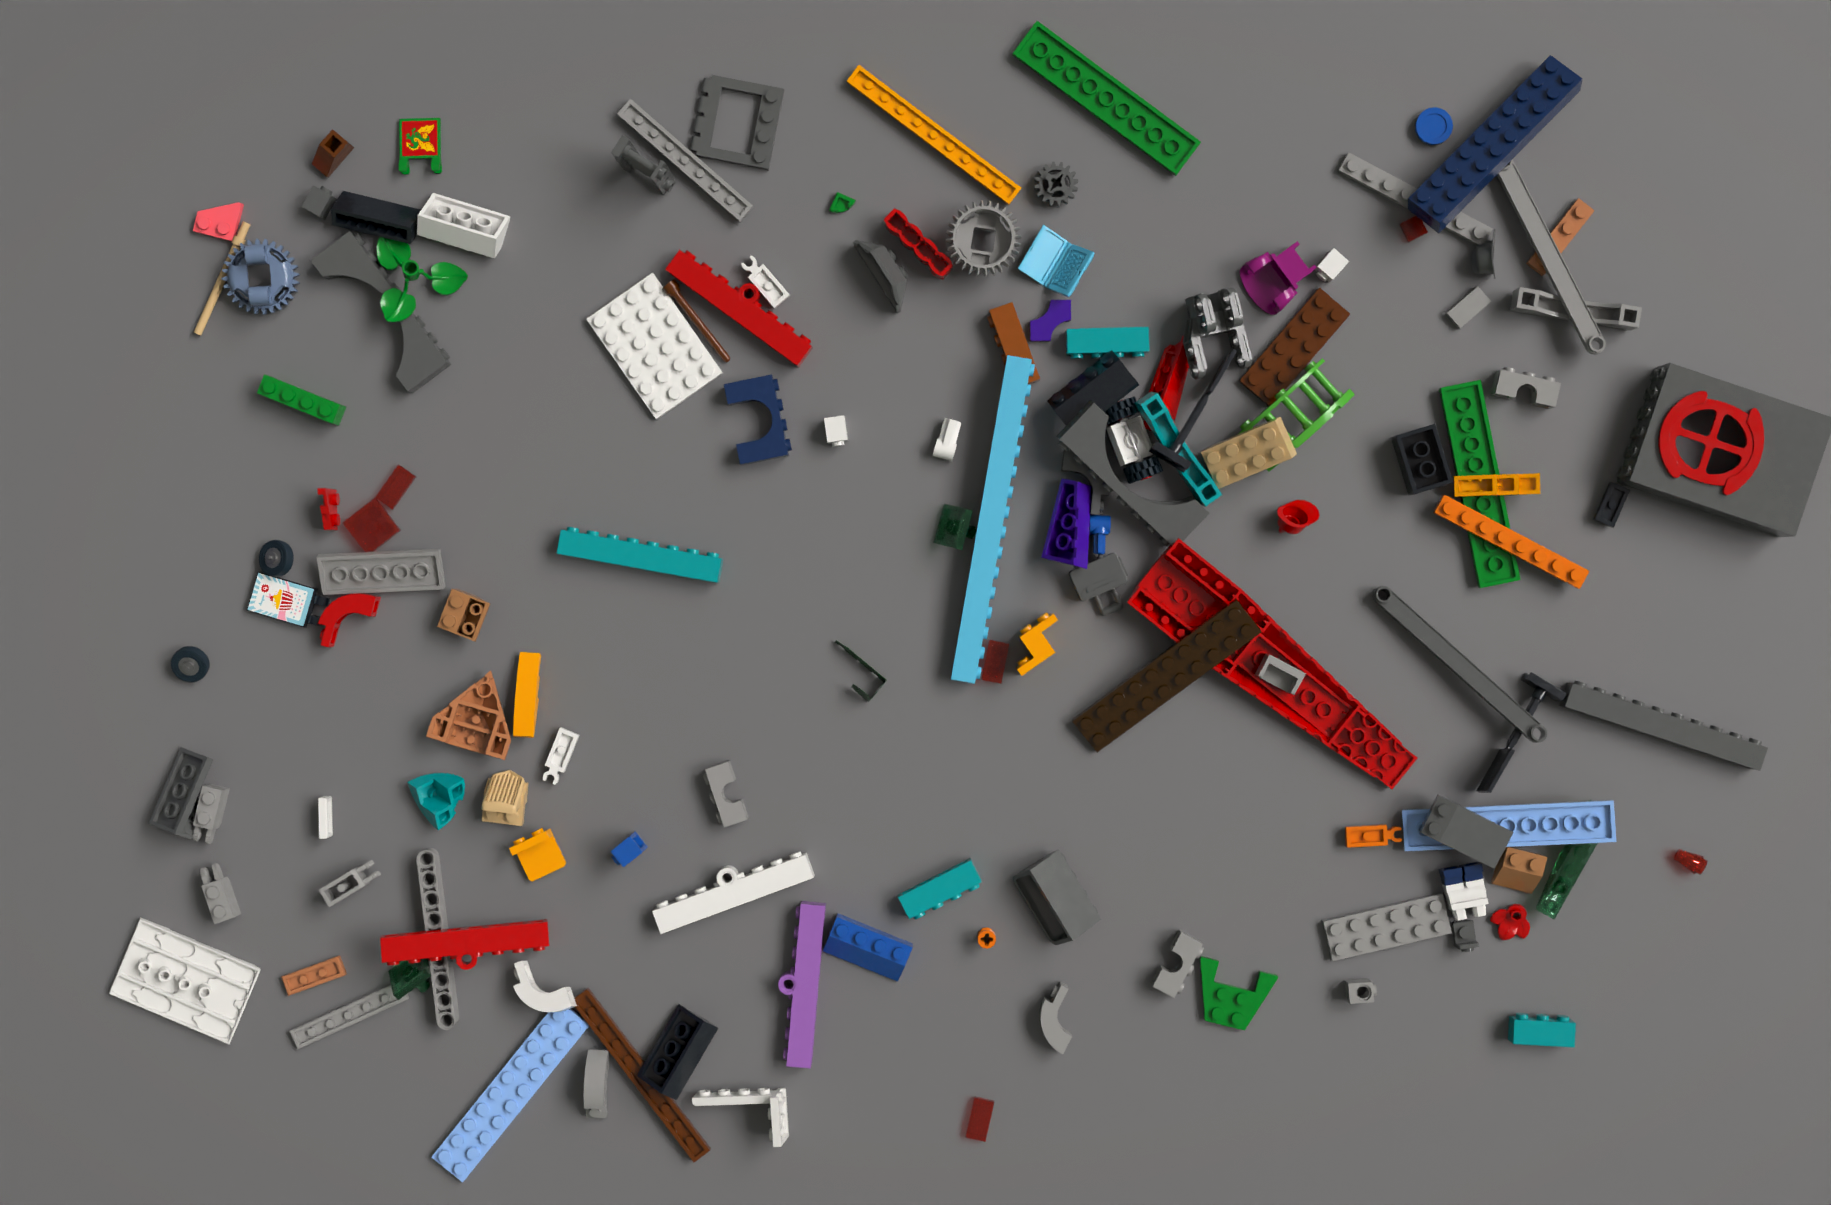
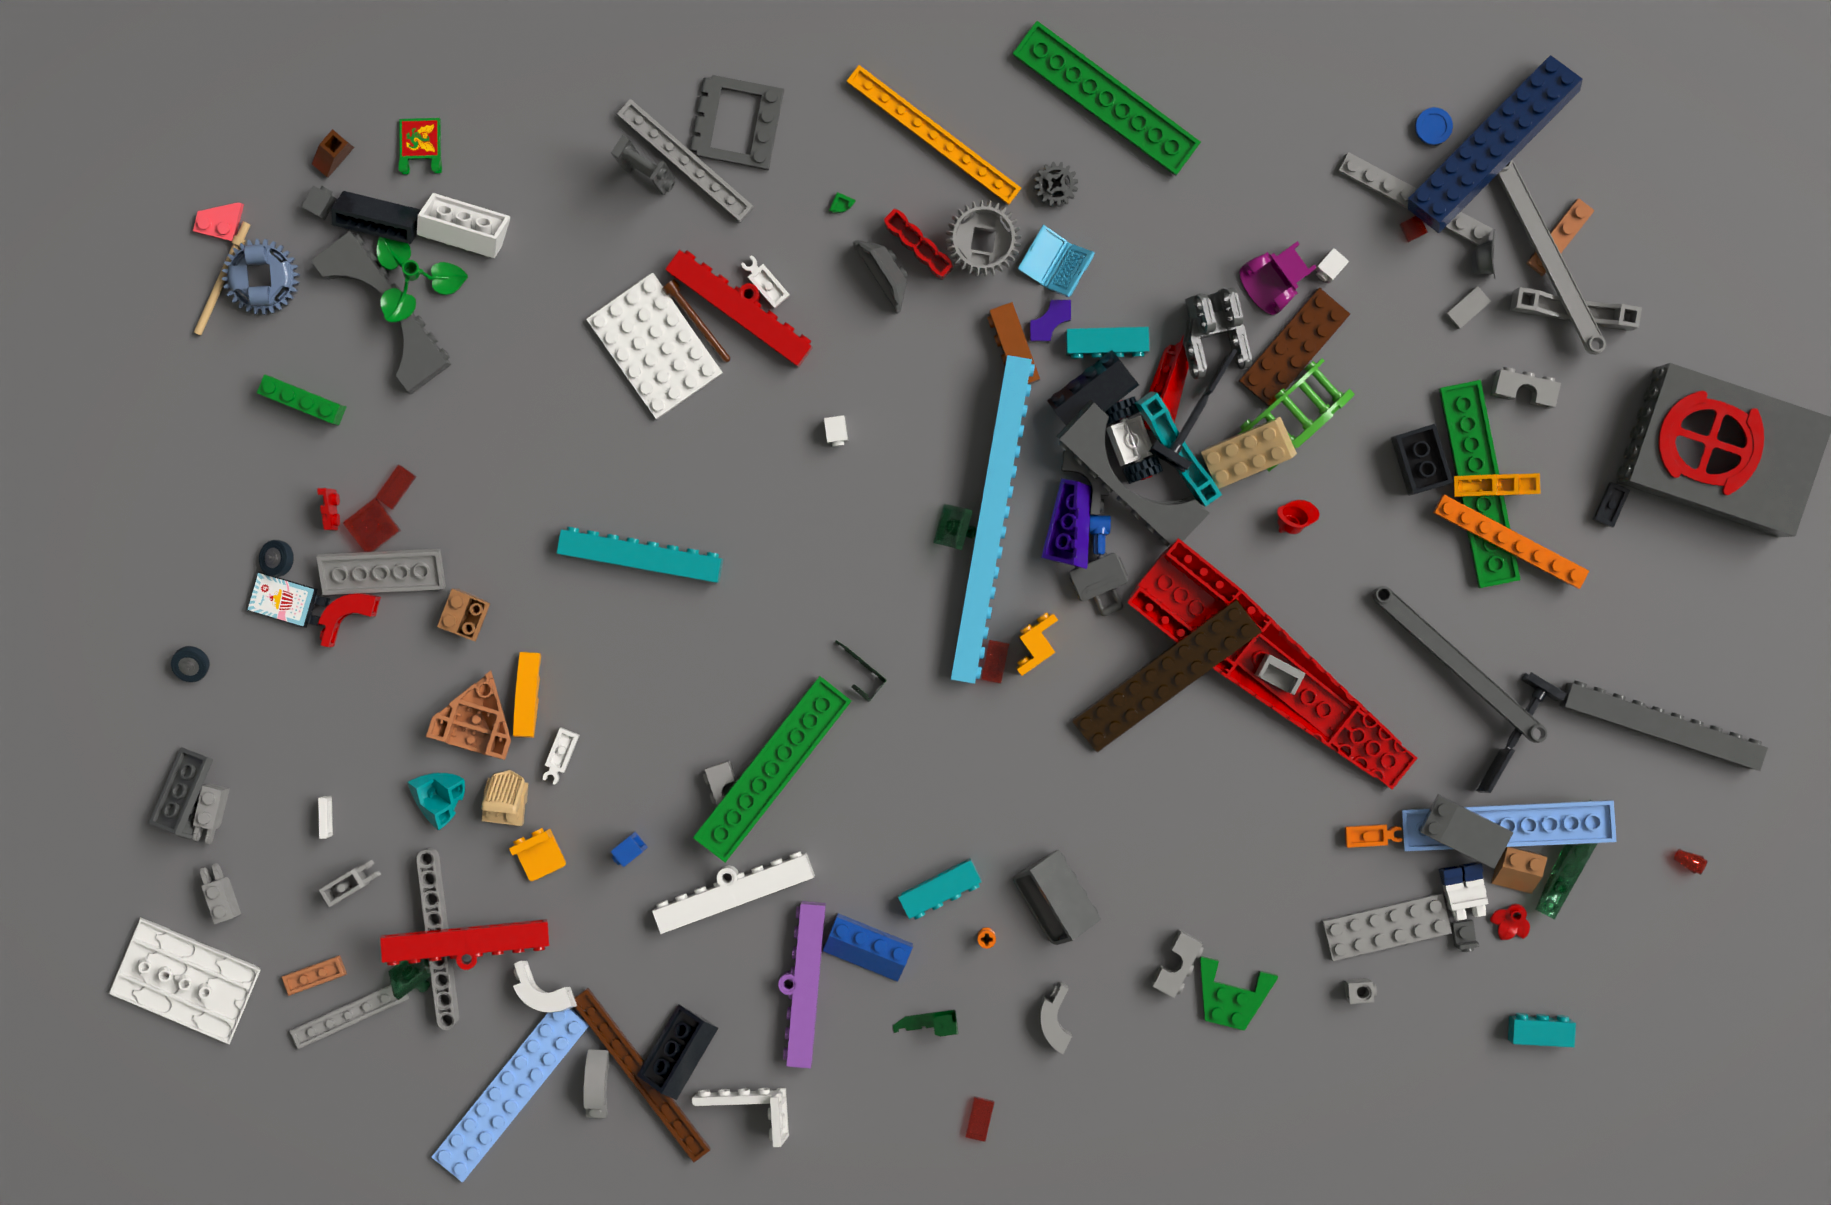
dark blue arch [724,374,792,465] -> none
white piece [933,418,961,461] -> none
none -> green plate [693,676,851,863]
none -> dark green piece [893,1010,958,1037]

